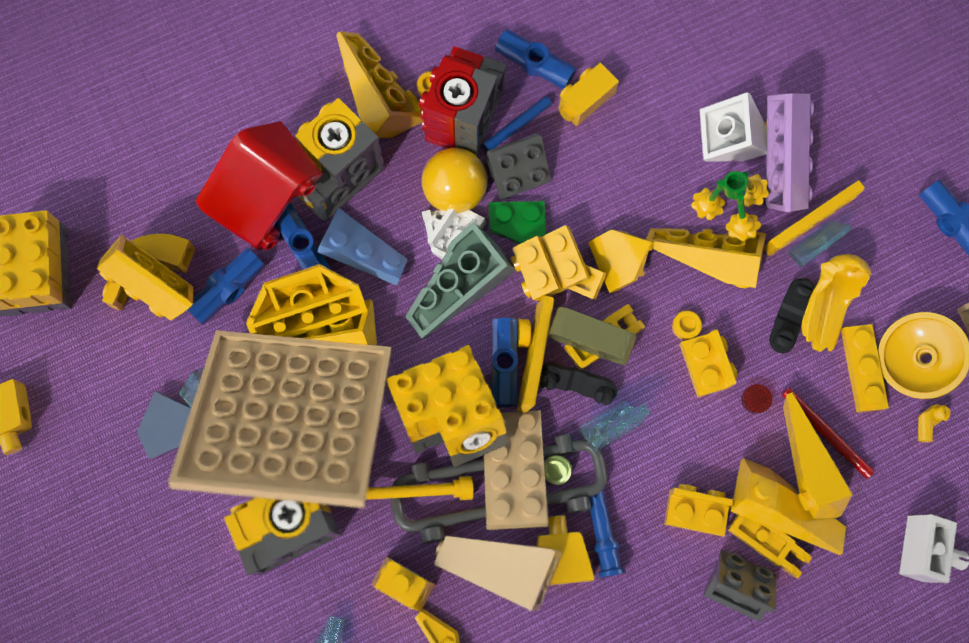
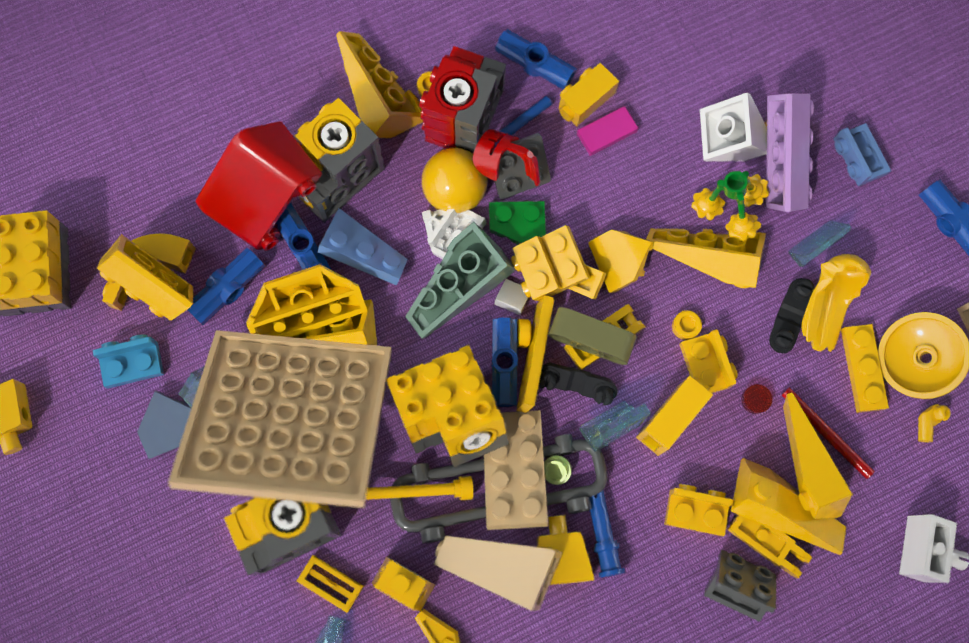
yellow tile [764,180,865,256] -> none
none -> dark azure bracket [93,334,164,389]
none -> yellow tile [296,555,364,613]
none -> red helmet [473,129,540,186]
none -> white slope [495,279,528,316]
none -> dark pink tile [577,106,638,156]
none -> yellow brick [636,375,713,456]
none -> medium blue bracket [834,123,891,187]

